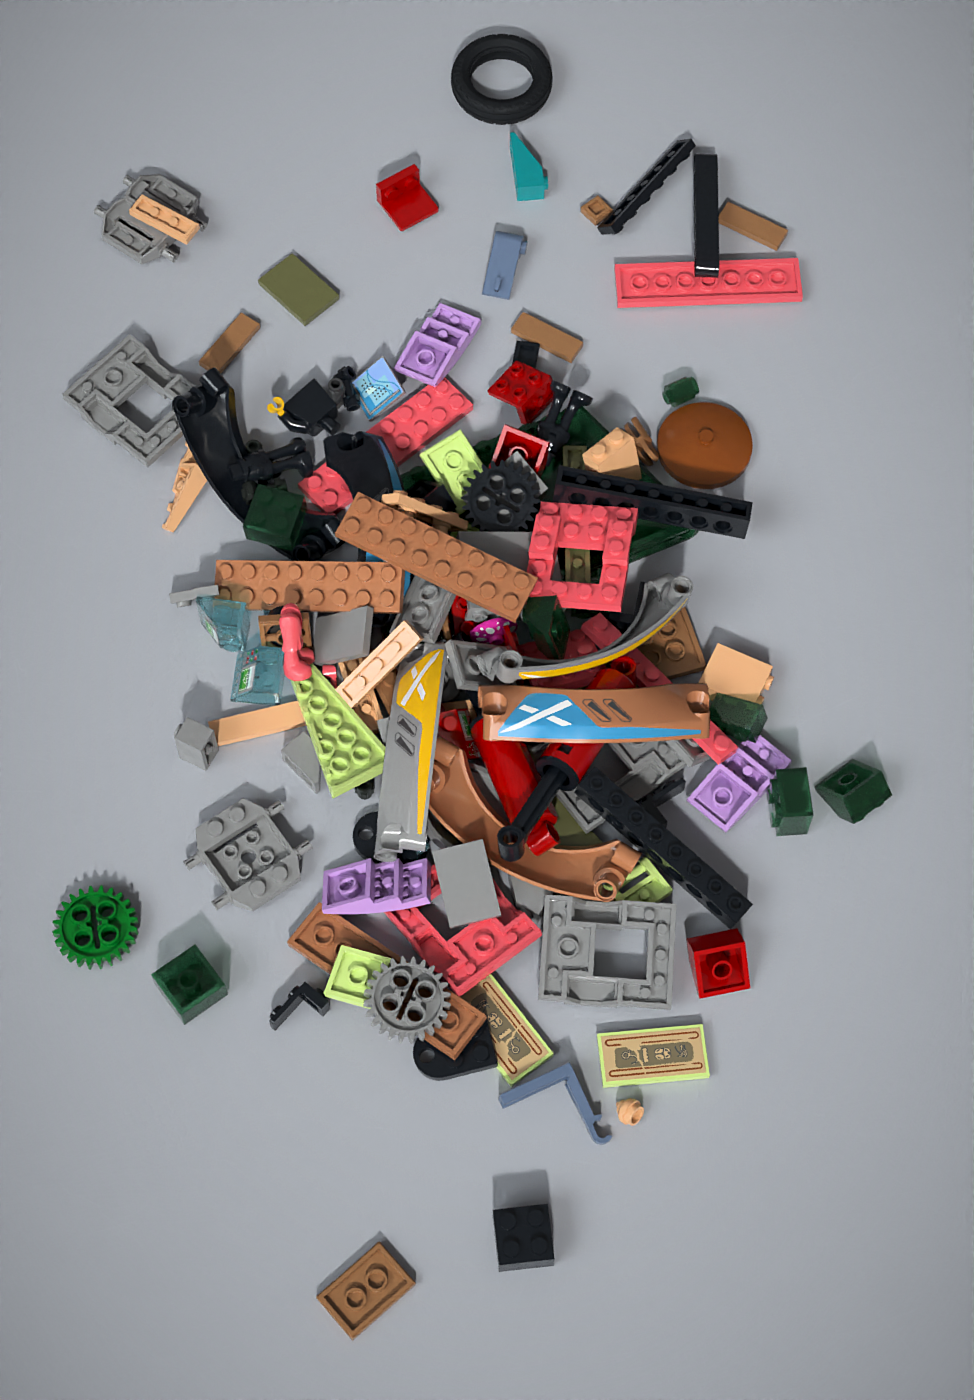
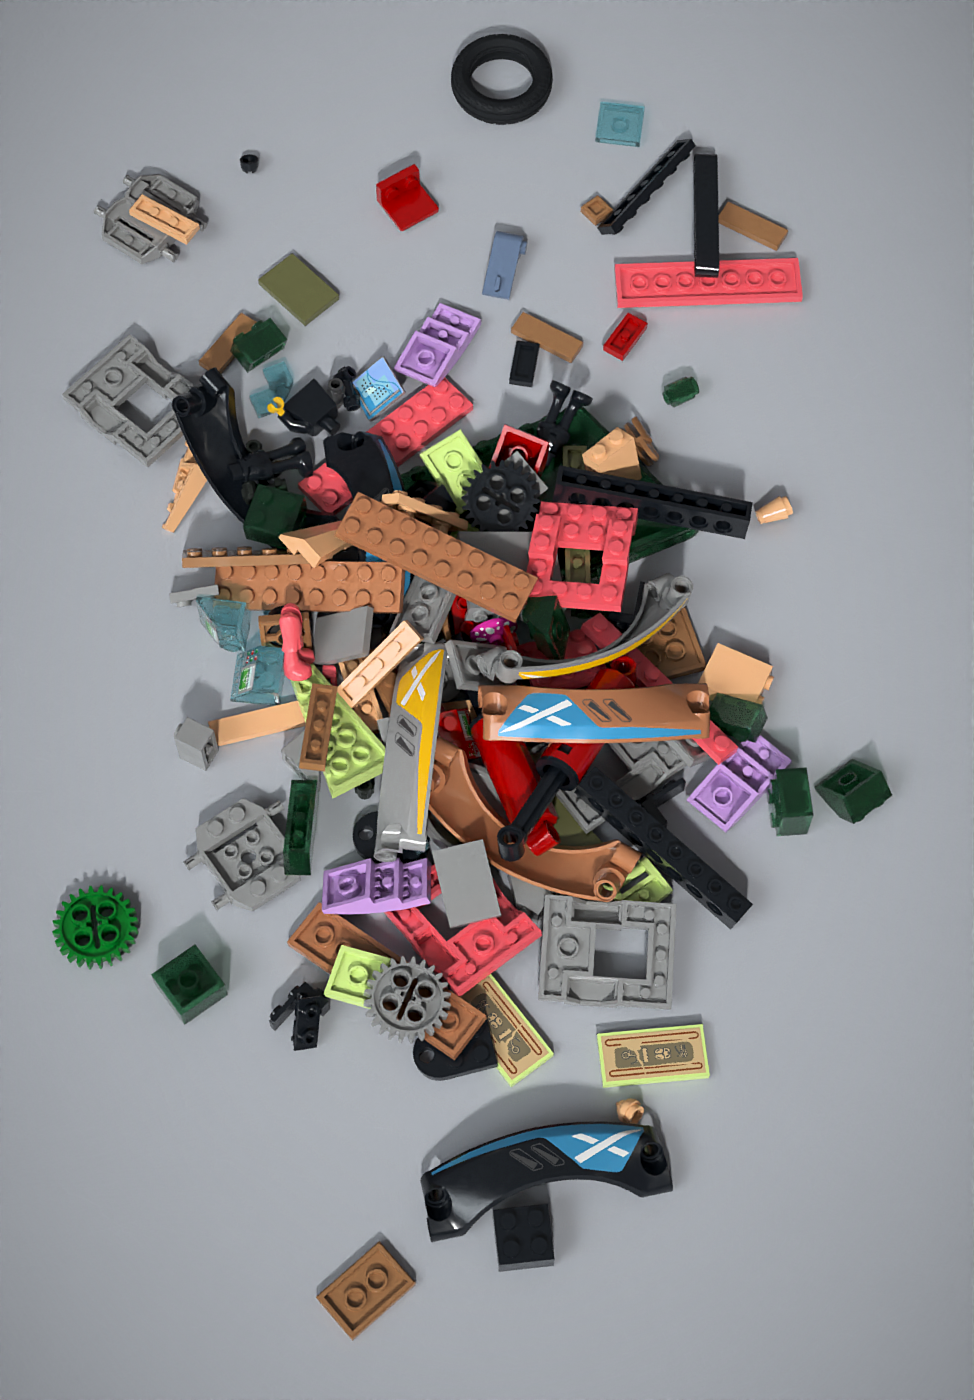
red bracket [487,361,553,426] -> none
sand blue hinge [498,1062,612,1145] -> none
teal slope [510,132,548,201] -> none
dark orange dish [657,402,753,489] -> none
red slope [686,928,750,999] -> none
none -> medium nougat wing [182,546,333,568]
none -> clear green brick [230,318,288,373]
none -> black hinge [240,154,258,174]
none -> clear light blue tile [249,362,293,419]
none -> light nougat wedge [279,520,352,568]
none -> clear green brick [283,780,318,875]
none -> black hinge [291,992,321,1051]
none -> medium nougat plate [299,683,338,772]
none -> black panel [420,1121,673,1242]
none -> clear light blue tile [595,102,645,147]
none -> red plate [603,313,648,361]
none -> light nougat cone [755,496,793,524]

